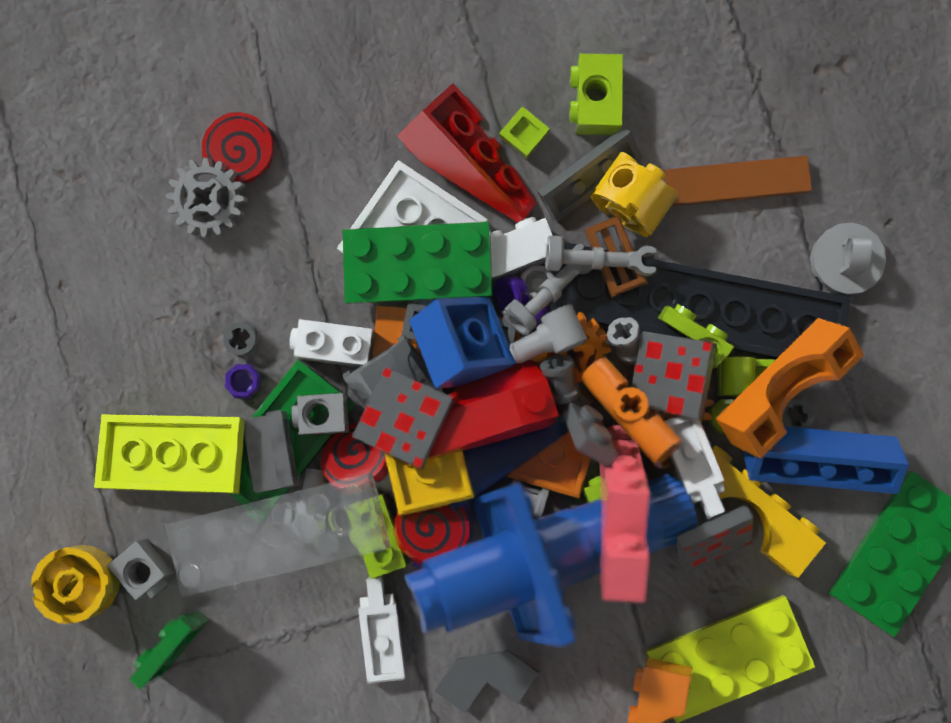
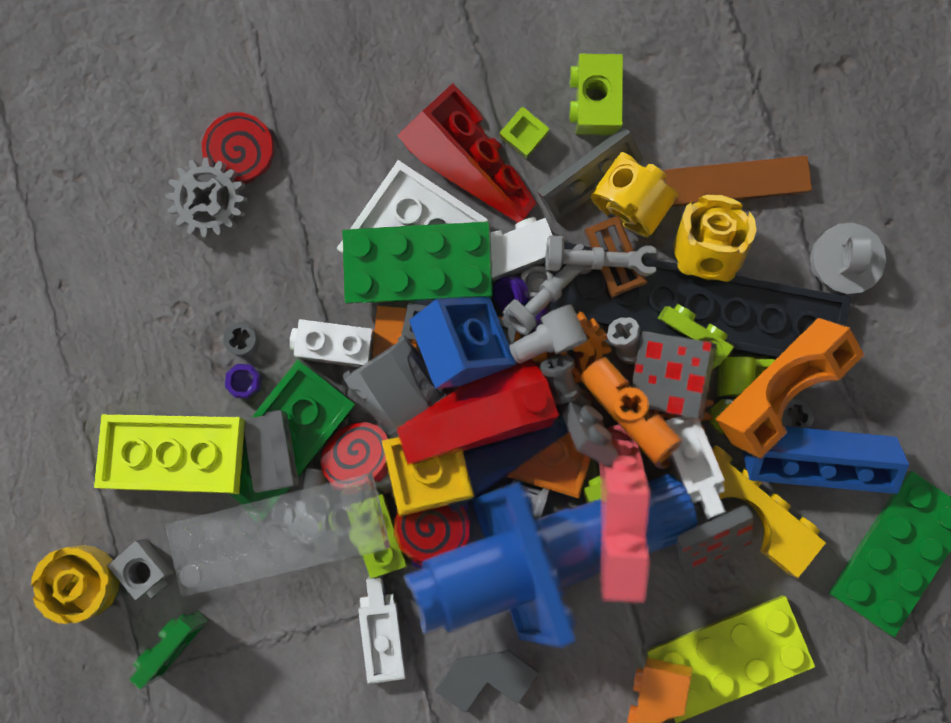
light grey brick [292,393,349,436] -> none
dark grey tile [352,367,455,469] -> none
none -> yellow brick [673,195,757,282]

